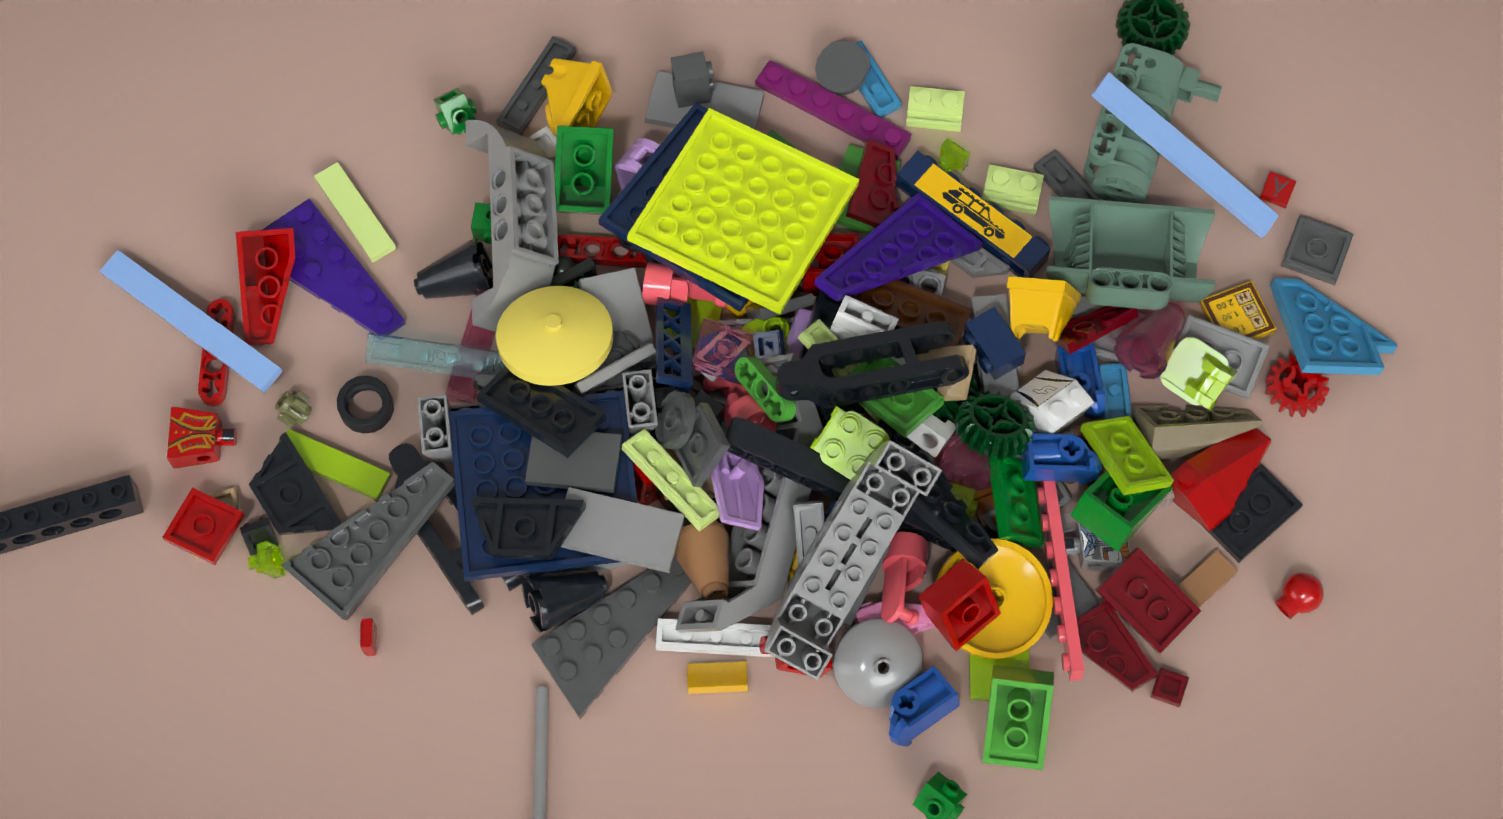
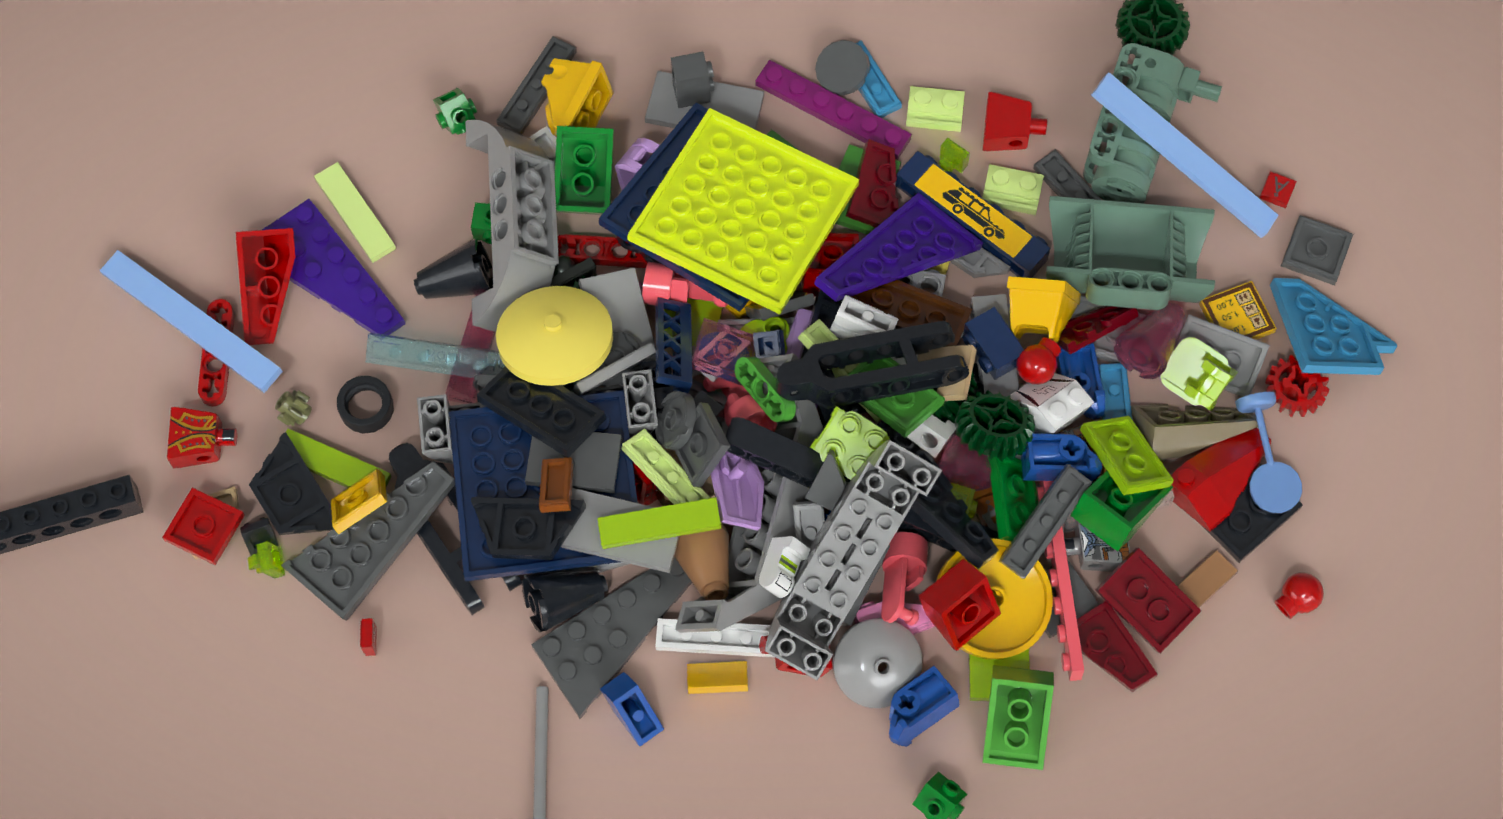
dark red tile [1150,667,1189,707] -> none
none -> yellow tile [331,469,387,534]
none -> dark orange tile [539,457,574,513]
none -> lime tile [597,497,722,549]
none -> blue slope [600,672,664,746]
none -> white leg [759,536,810,598]
none -> dark grey tile [805,450,846,511]
none -> red torso [982,92,1047,151]
none -> dark grey tile [999,464,1092,579]
none -> red piece [1016,337,1061,385]
none -> medium blue piece [1235,392,1302,513]

